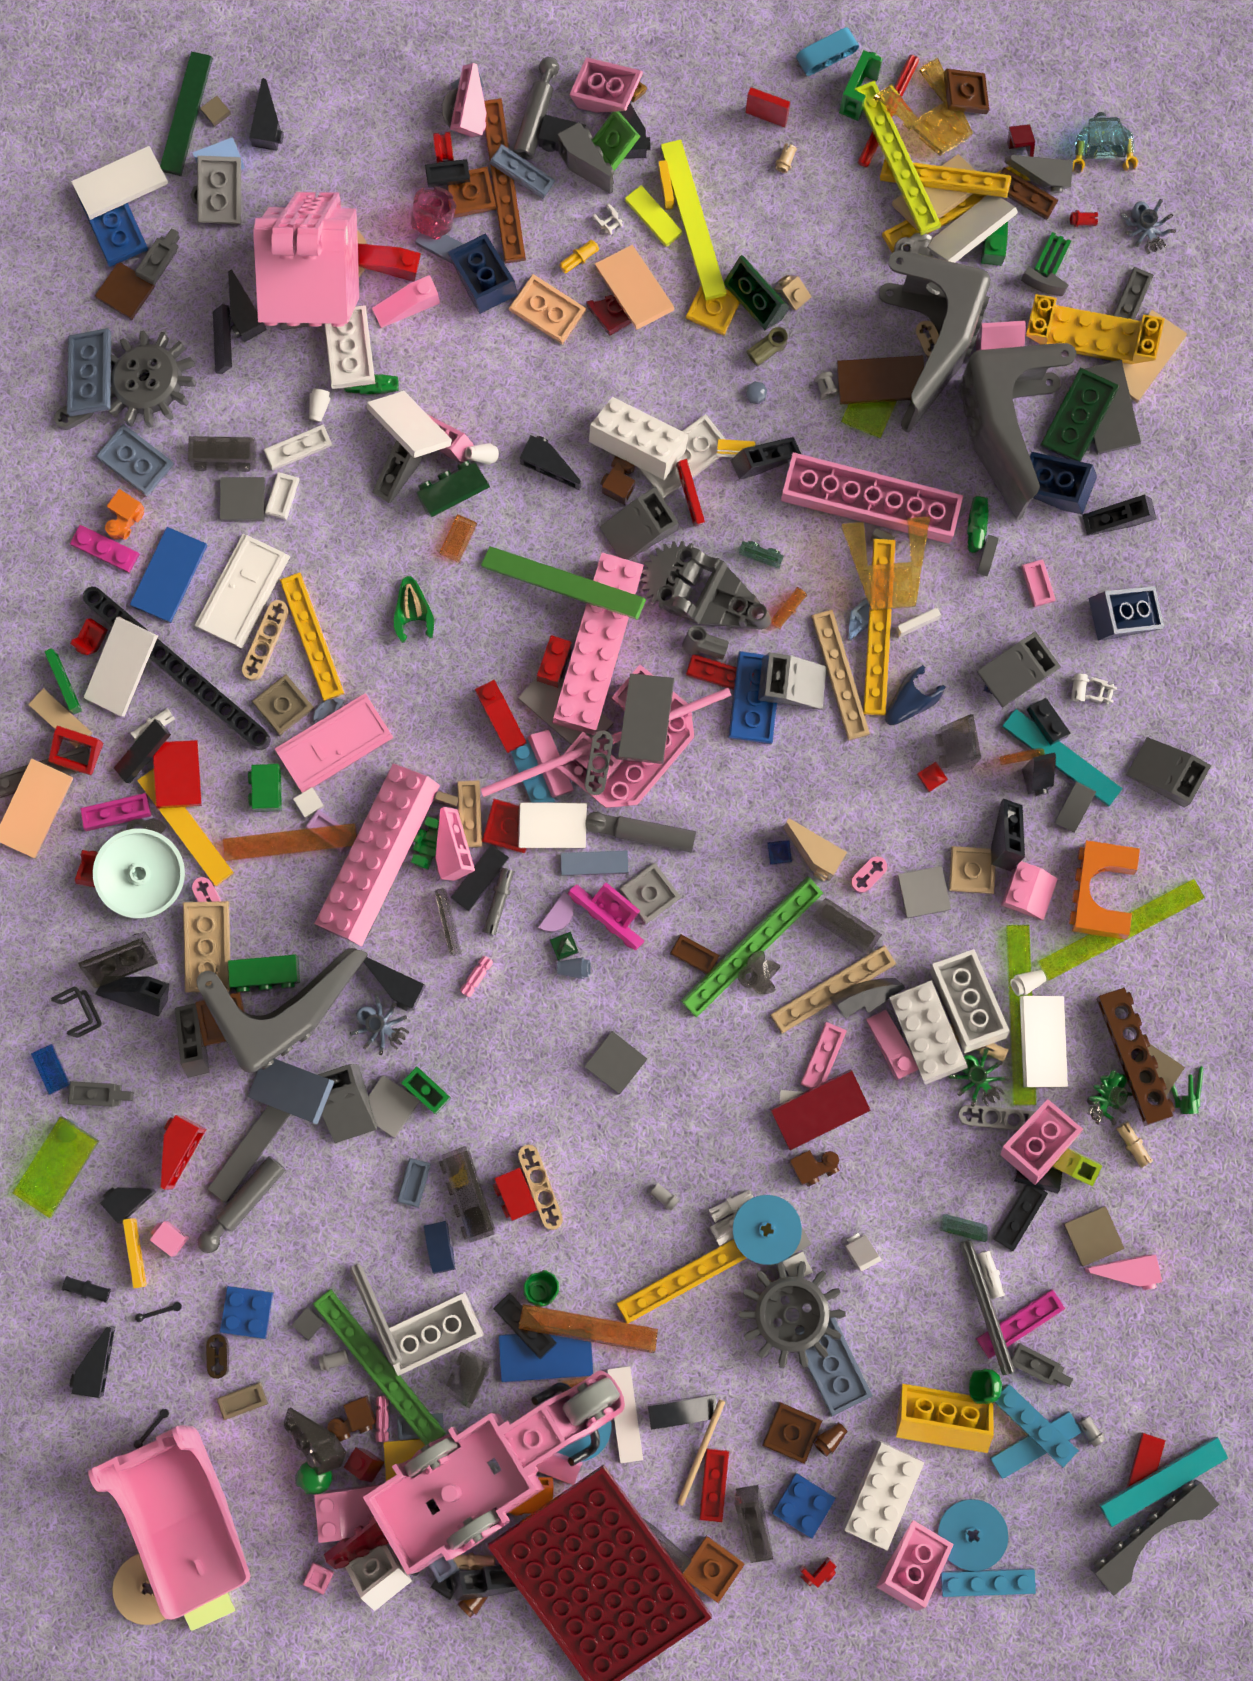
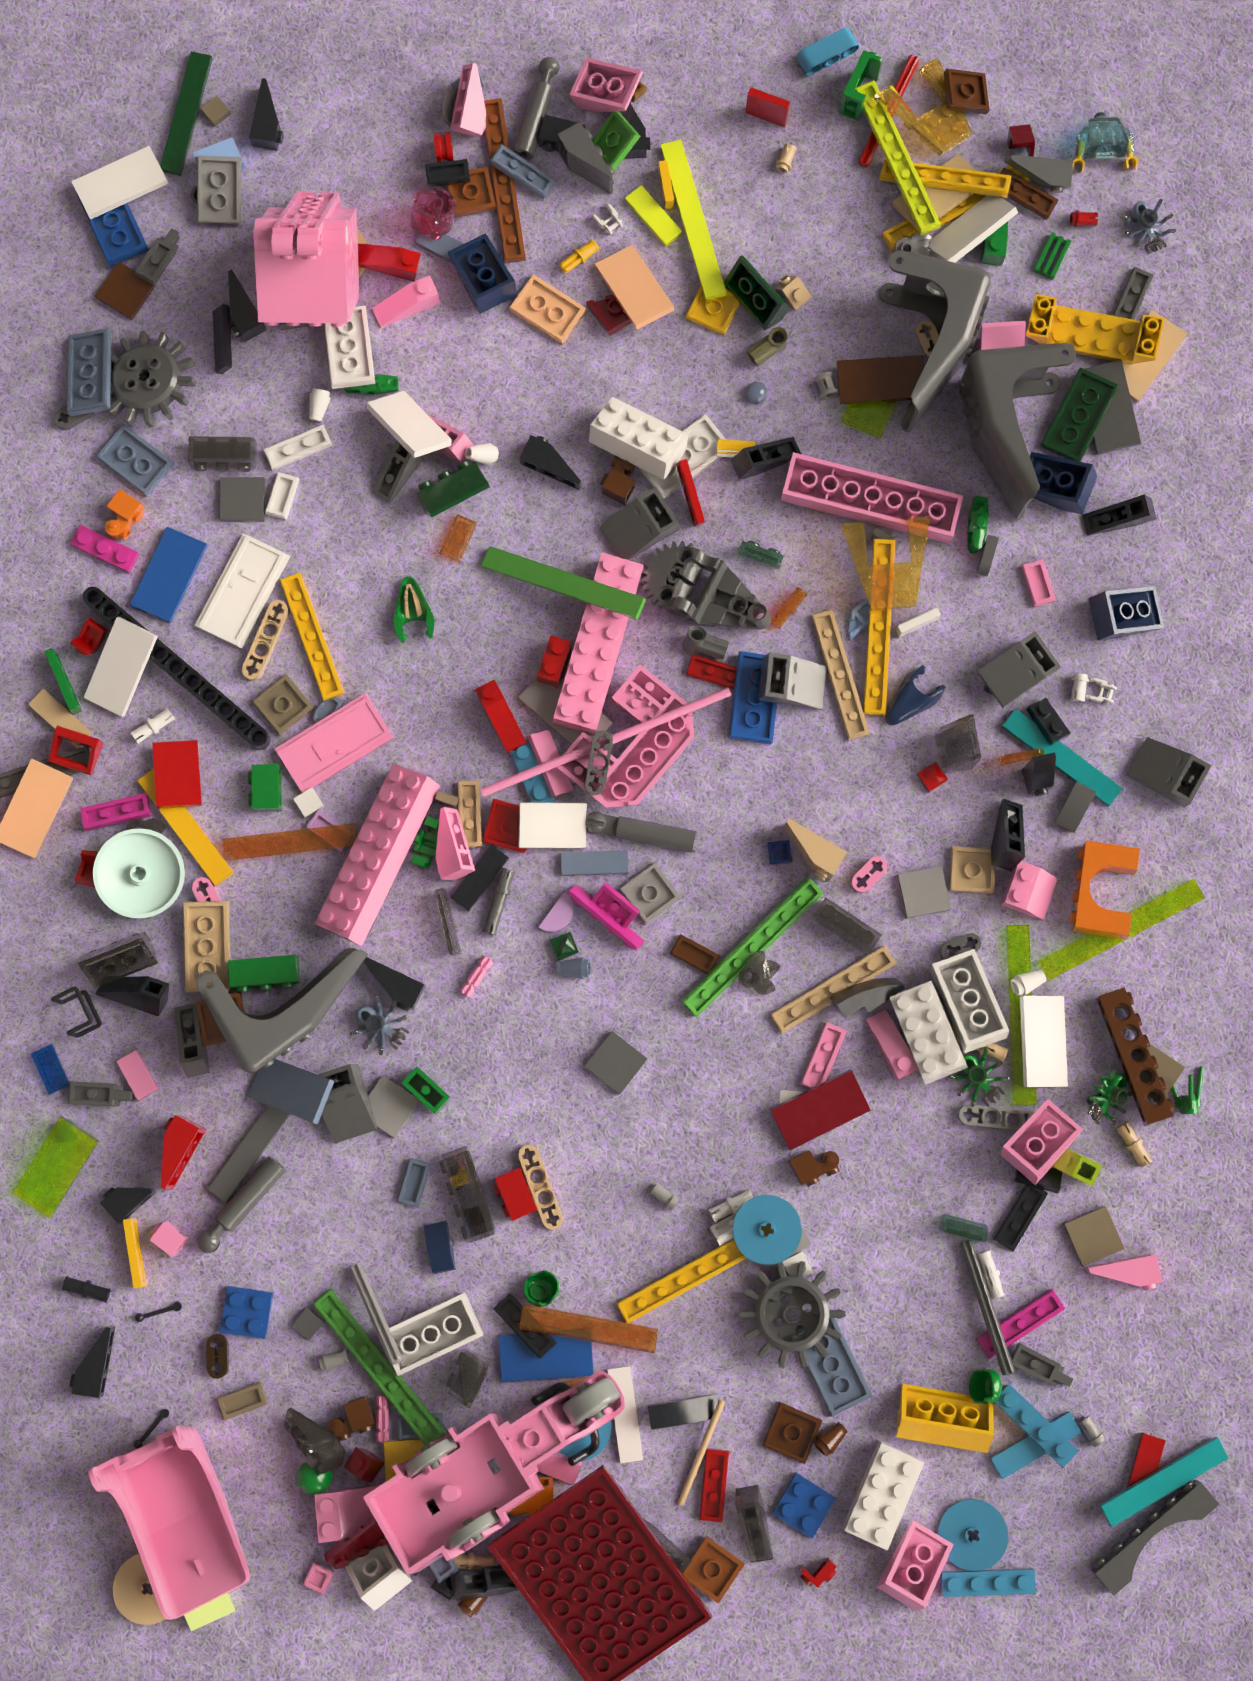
black tile [114,719,171,784] -> none
dark grey tile [618,673,675,764] -> none
white slope [844,1233,882,1271] -> none
dark grey slope [1021,266,1069,296] -> none
none -> bright pink tile [116,1050,159,1101]
none -> dark grey beam [939,933,982,960]

